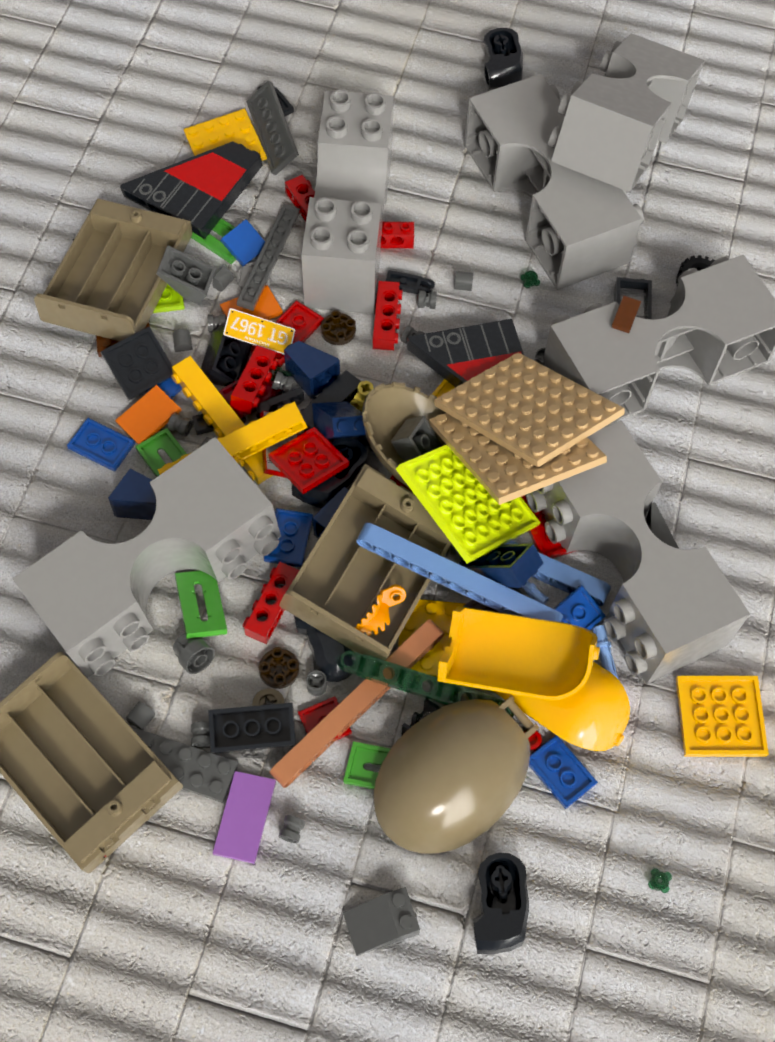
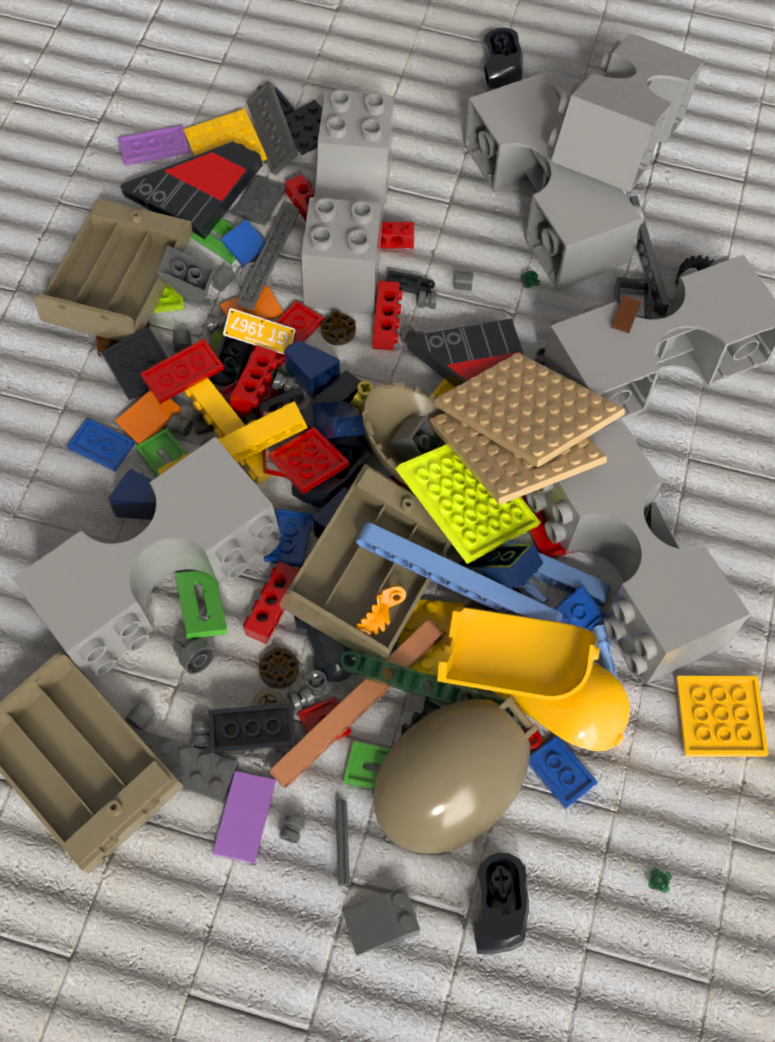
none -> medium lavender tile [118,125,190,166]
none -> red tile [140,339,224,404]
none -> dark grey tile [234,176,285,226]
none -> black plate [284,100,323,156]
none -> dark grey wheel [288,685,315,712]
none -> dark grey axle [336,800,350,886]
none -> dark grey plate [630,195,670,316]

